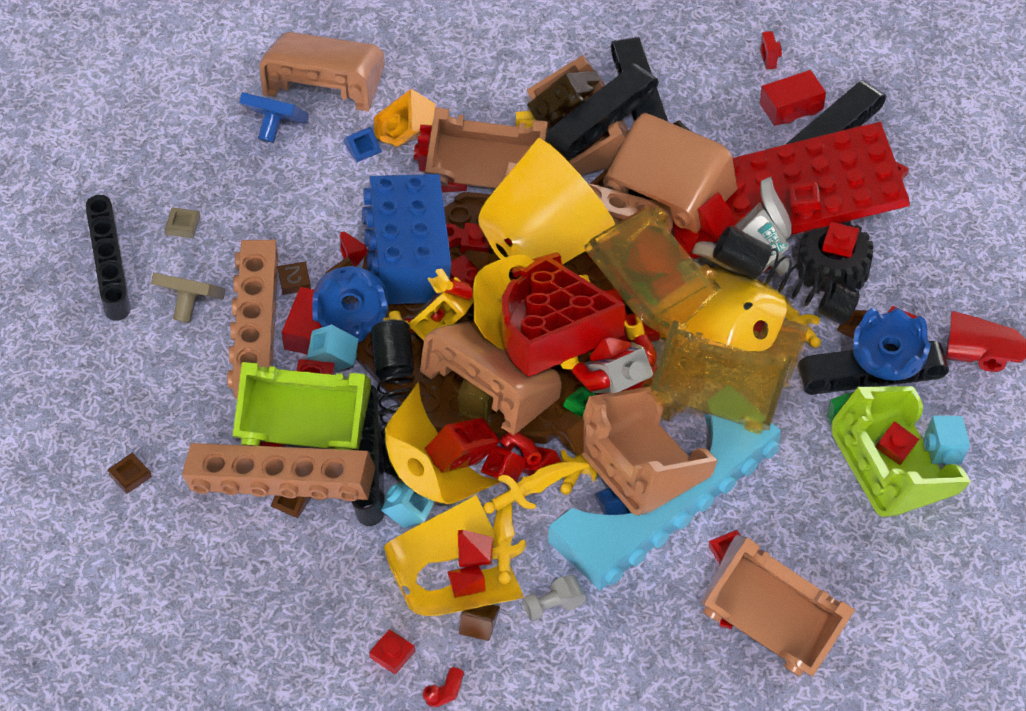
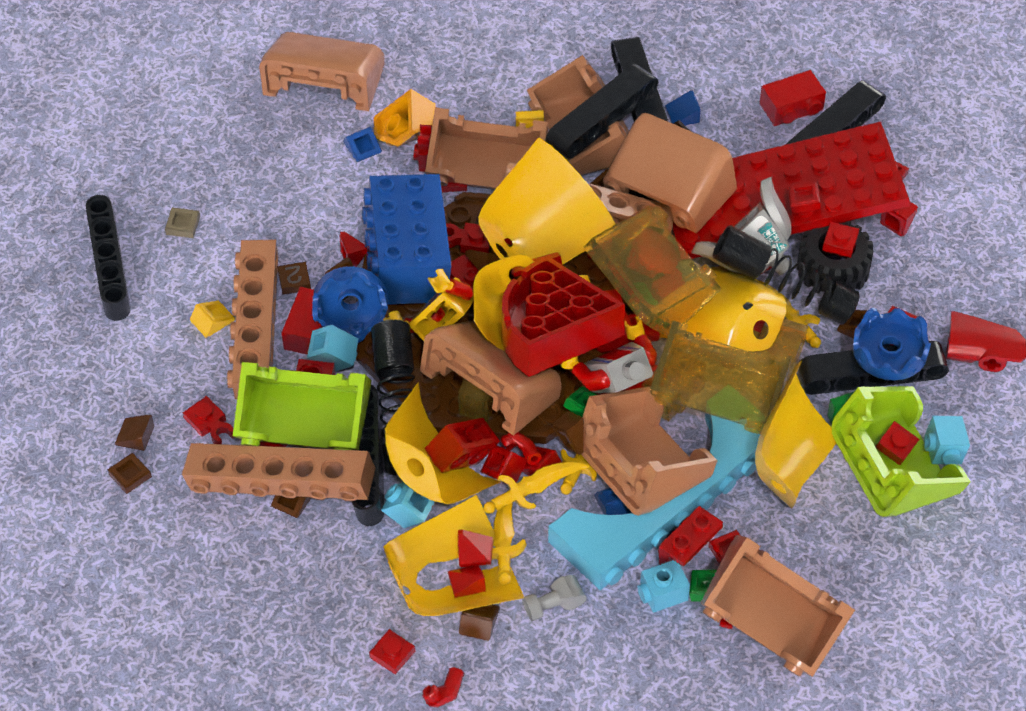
dark tan tile [151,272,226,323] -> none
blue tile [239,92,309,143] -> none
dark brown plate [527,71,601,124] -> none
red slope [590,337,632,361] -> none
red slope [698,192,736,238] -> none
red plate [760,31,782,70] -> none
none -> reddish brown slope [115,415,154,451]
none -> red plate [182,396,234,444]
none -> yellow slope [190,300,235,338]
none -> medium azure brick [637,560,690,613]
none -> red bracket [658,506,723,566]
none -> blue slope [665,90,701,126]
none -> green tile [690,570,717,602]
none -> yellow piece [755,361,836,509]
none -> red slope [880,202,918,237]

